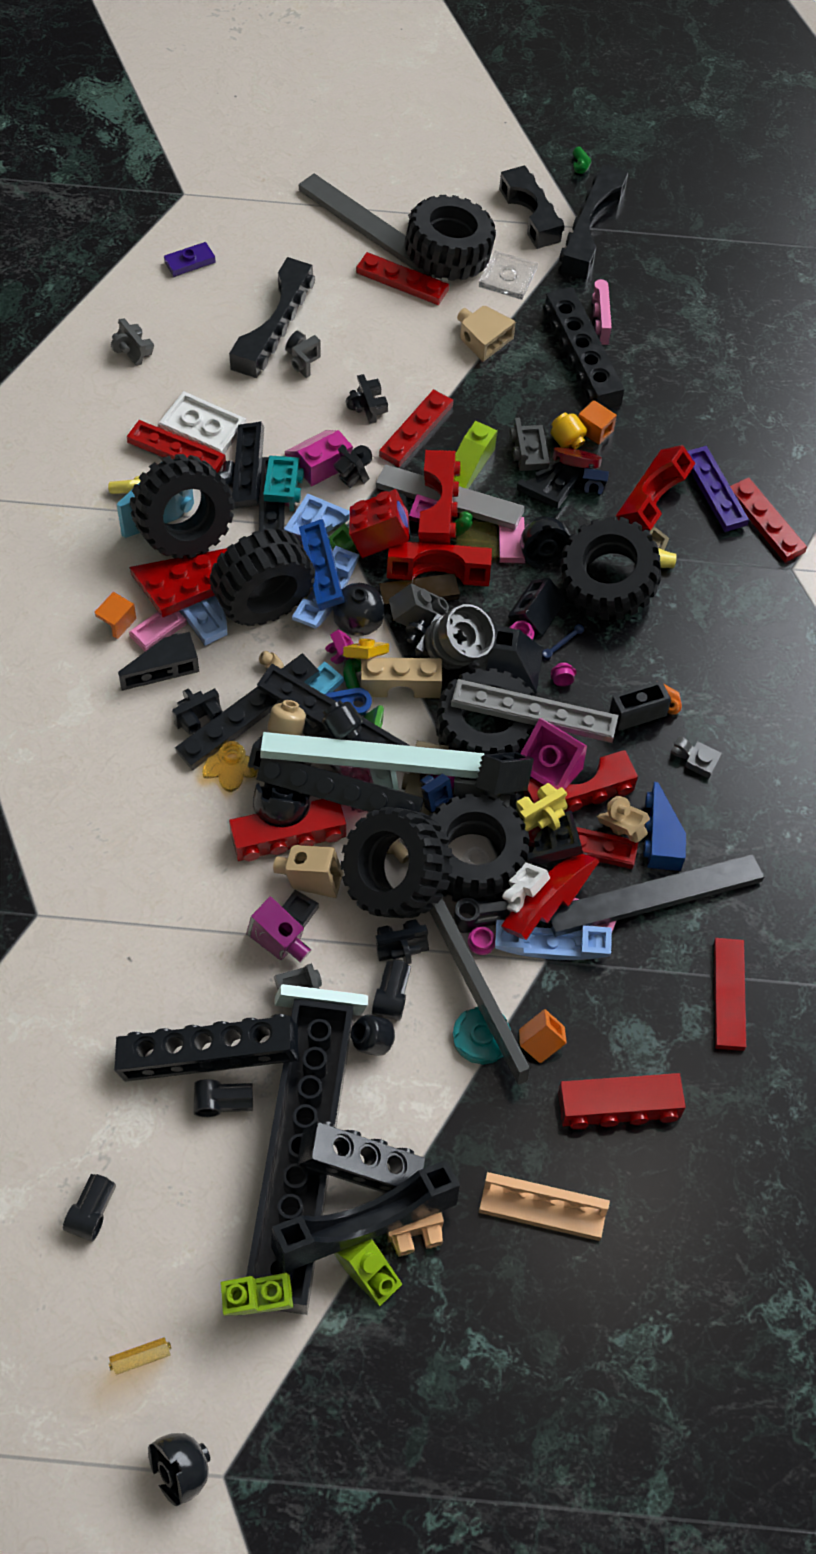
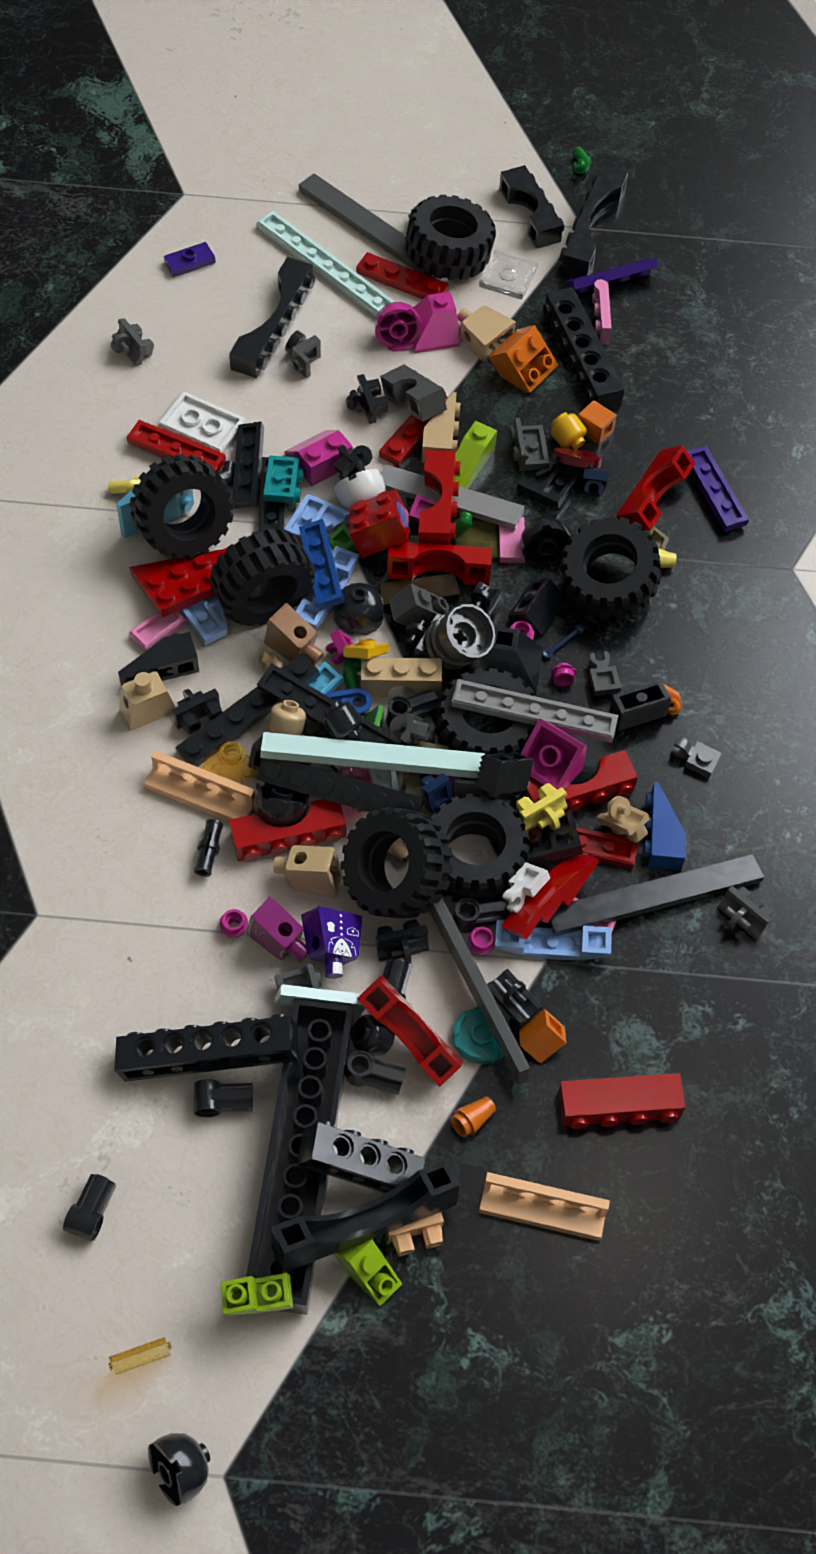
orange panel [95,592,137,639] -> none
black tile [282,889,319,928] -> none
red tile [714,938,746,1051] -> none
plate [730,477,807,562] -> none
none -> tan torso [119,672,176,731]
none -> light nougat fence [144,750,255,822]
none -> black pin [194,819,223,877]
none -> dark pink plate [220,909,248,937]
none -> light aqua tile [256,211,395,317]
none -> medium nougat torso [264,603,324,665]
none -> dark purple torso [301,906,362,979]
none -> white cylinder [334,469,386,511]
none -> black piece [345,1051,406,1095]
none -> red arch [357,975,463,1087]
none -> dark pink cylinder [375,302,422,352]
none -> dark grey arch [380,364,447,421]
none -> black piece [386,690,439,728]
none -> dark grey hips [390,713,438,746]
none -> dark pink slope [413,292,460,353]
none -> tan slope [421,392,461,463]
none -> orange cone [450,1096,496,1137]
none -> black hips [466,581,502,616]
none -> black hips [487,968,542,1027]
none -> orange slope [489,325,558,393]
none -> dark purple plate [565,258,659,294]
none -> dark grey plate [589,651,621,697]
none -> dark grey hips [717,886,773,940]

